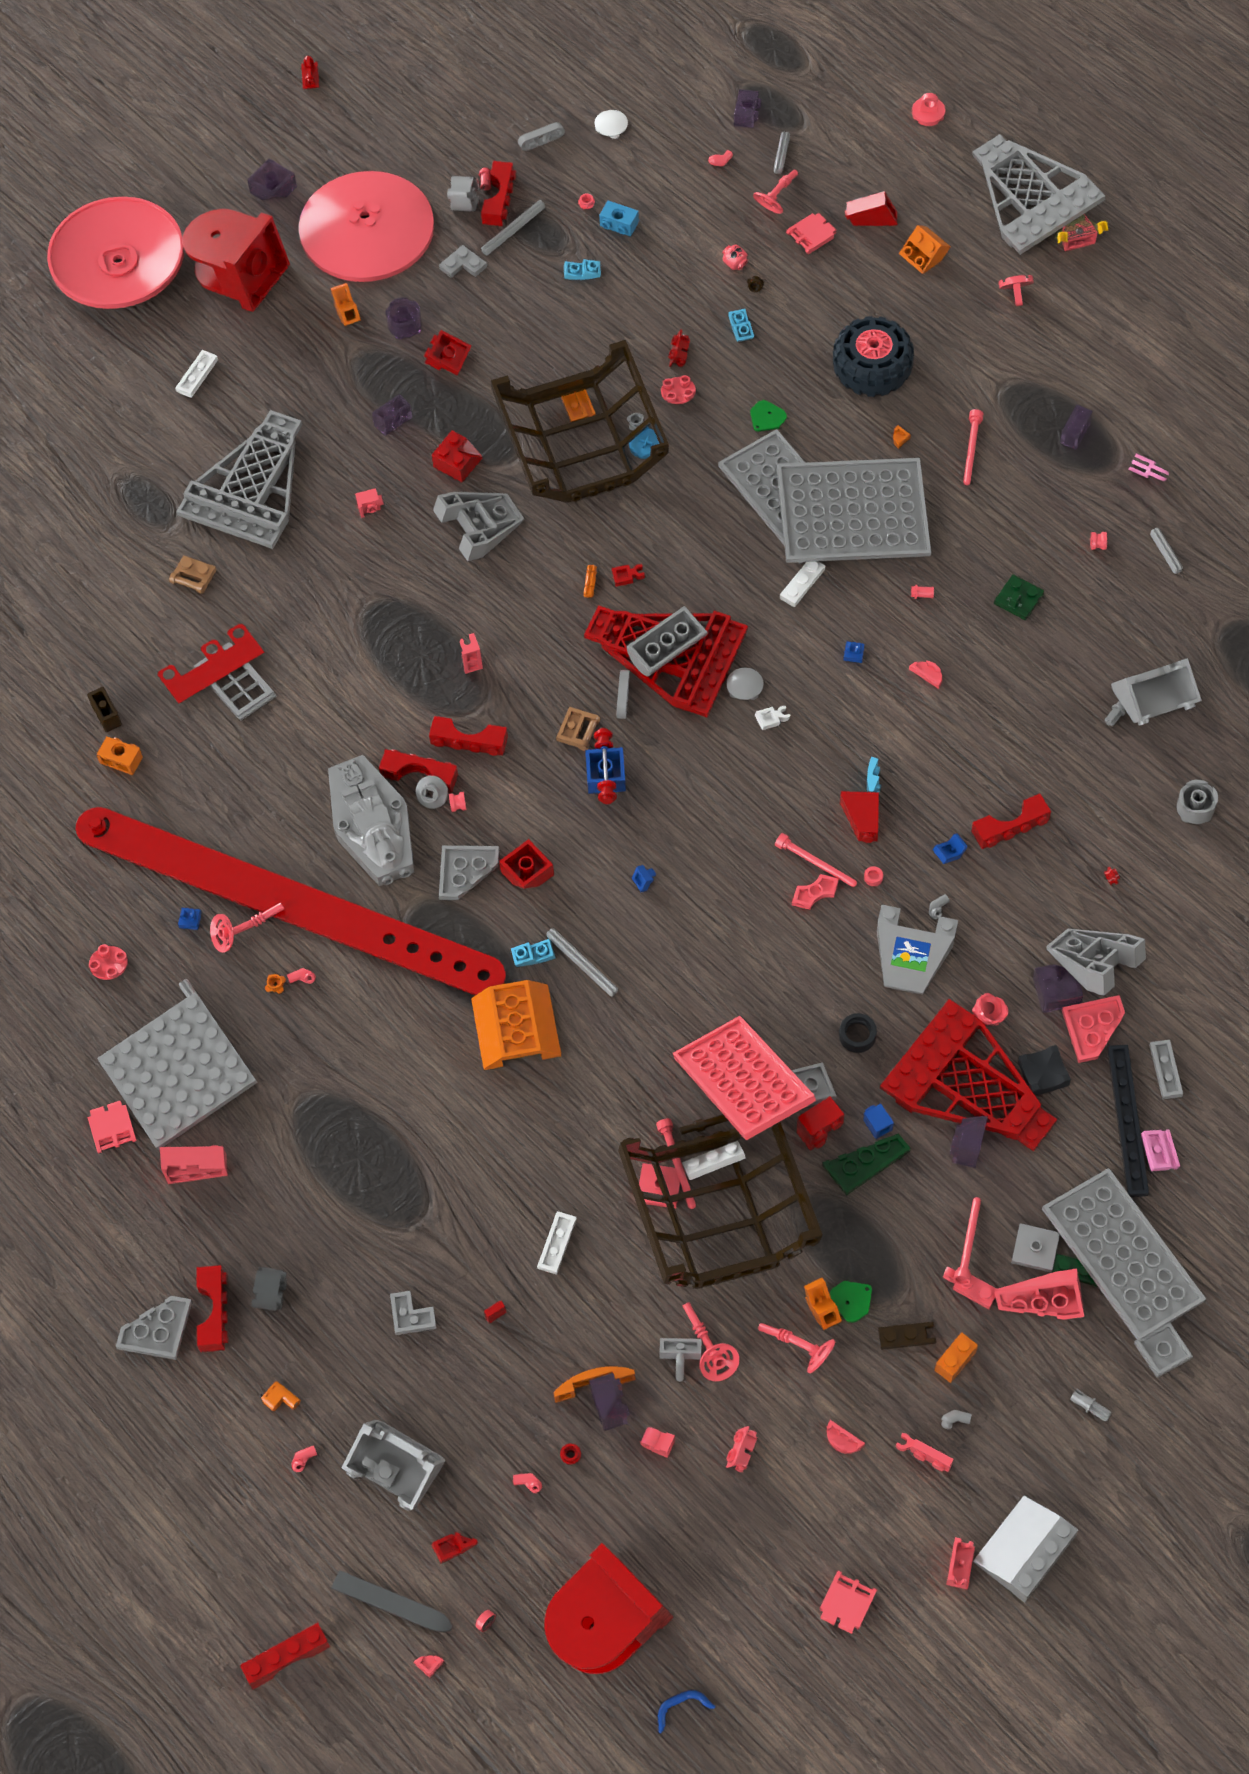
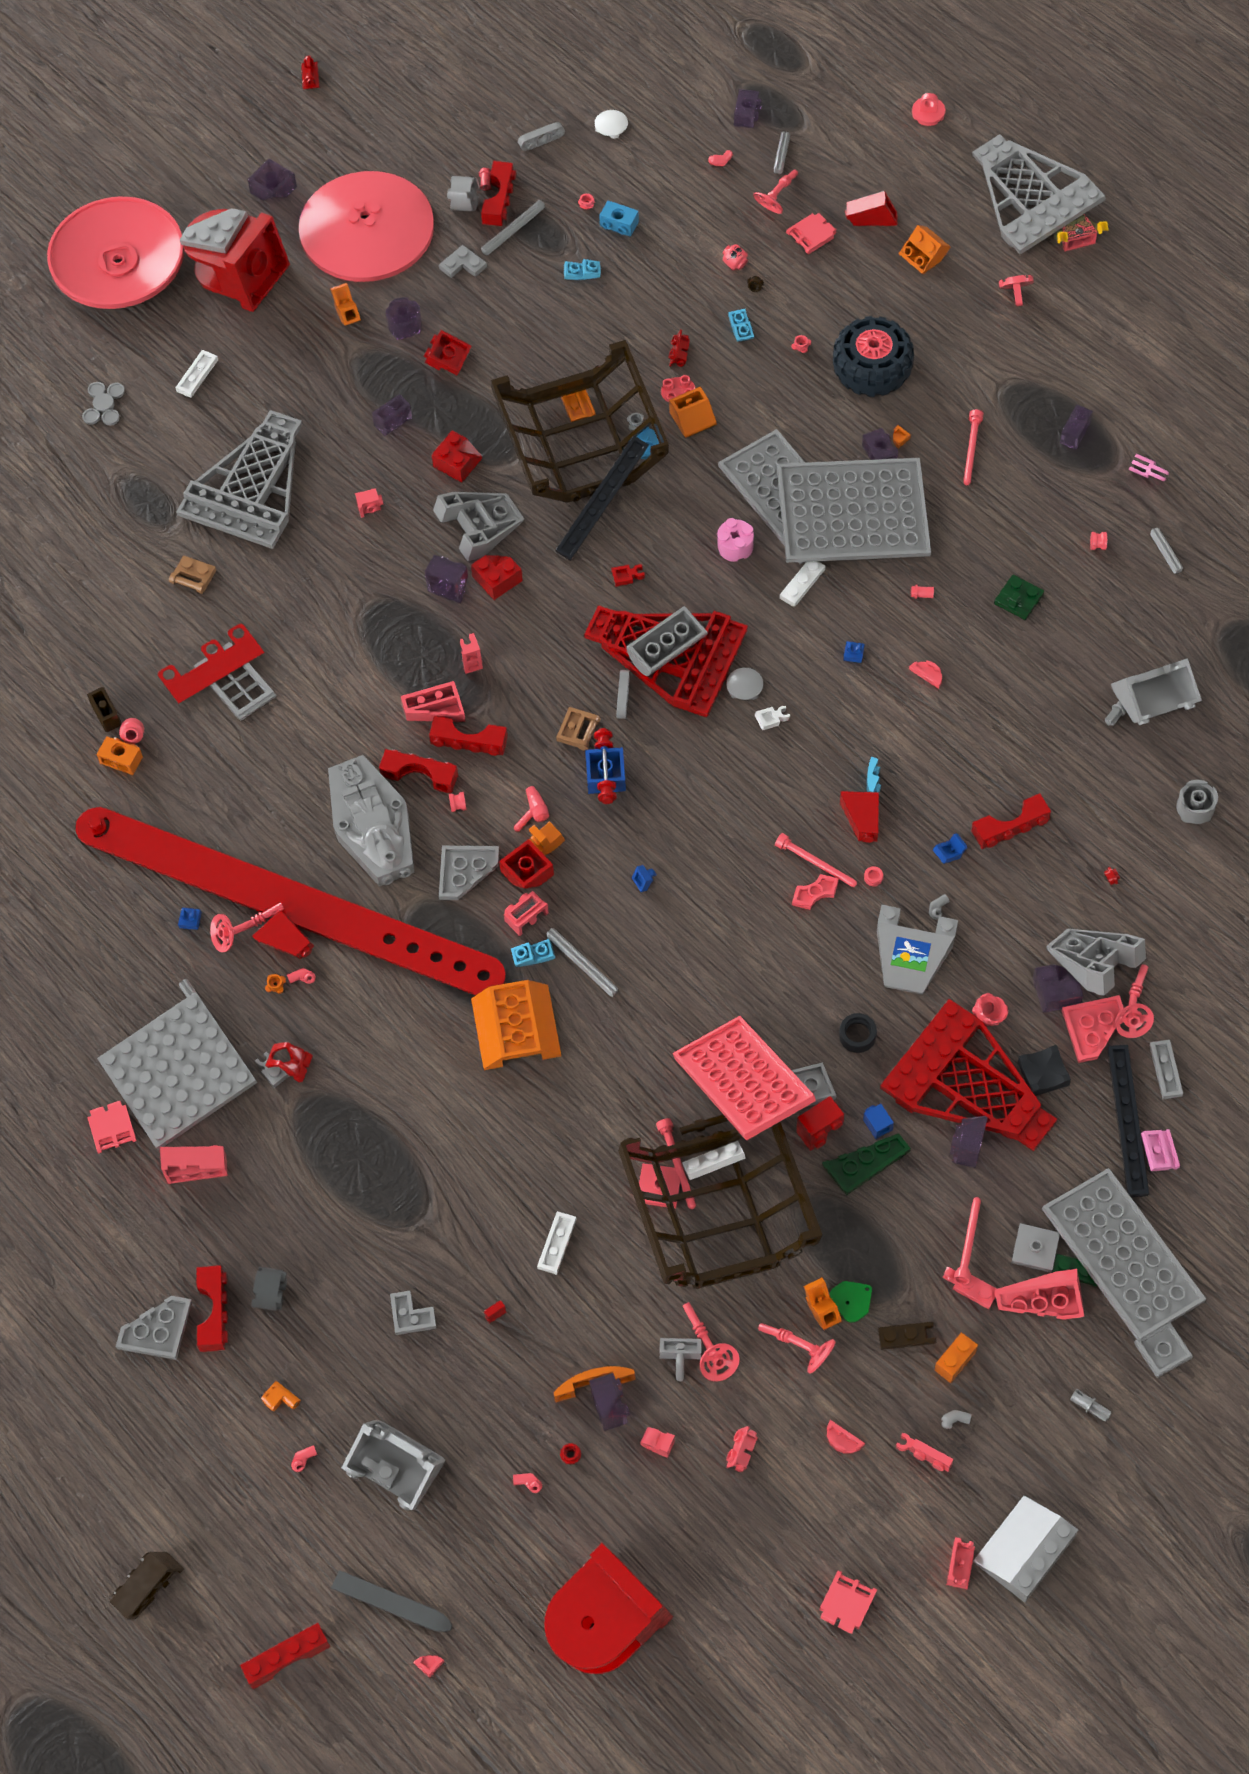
coral dish [89,944,128,980] -> none
light grey piece [416,776,448,809] -> none
red slope [431,1532,478,1564] -> none
coral tile [476,1610,496,1632] -> none
orange axle [584,565,597,598] -> none
blue animal [658,1690,716,1733] -> none
green piece [750,400,787,432] -> none
none -> light grey piece [82,382,125,426]
none -> dark brown wedge [110,1552,184,1619]
none -> coral head [119,718,144,744]
none -> light grey plate [179,208,248,253]
none -> red slope [252,910,314,959]
none -> light grey plate [255,1052,290,1088]
none -> red piece [265,1042,313,1083]
none -> coral wedge [401,681,465,722]
none -> clear purple slope [425,555,468,603]
none -> red slope [471,555,523,600]
none -> coral window [504,891,549,936]
none -> coral piece [514,786,549,832]
none -> orange brick [529,821,565,855]
none -> black plate [555,435,649,561]
none -> orange slope [669,386,717,438]
none -> bright pink brick [717,518,754,562]
none -> coral plate [791,335,811,353]
none -> clear purple brick [862,428,899,460]
none -> coral dish [1115,964,1154,1038]

